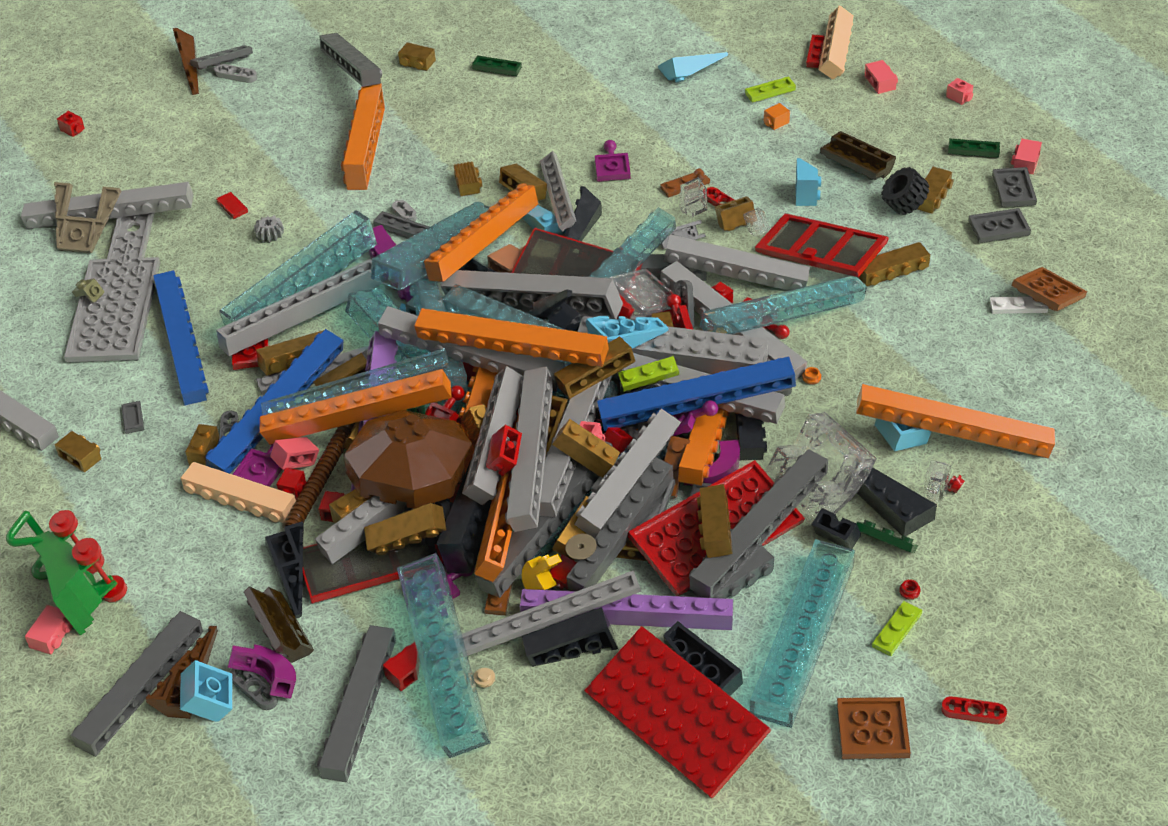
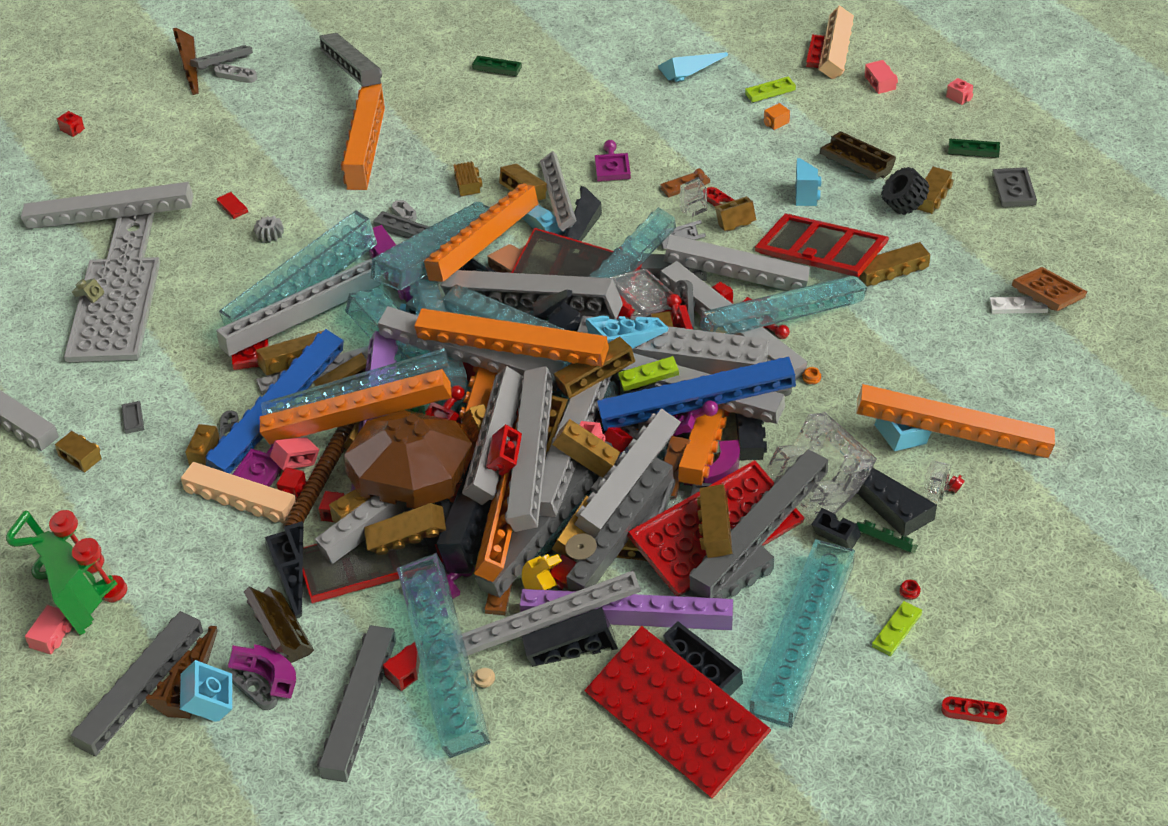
dark tan wing [54,182,121,253] -> none
blue brick [153,270,209,406] -> none
pearl gold brick [398,42,436,71] -> none
clear brick [743,208,770,237] -> none
dark orange plate [837,697,911,759] -> none
dark grey plate [968,208,1031,243] -> none
coral brick [1011,138,1042,175] -> none

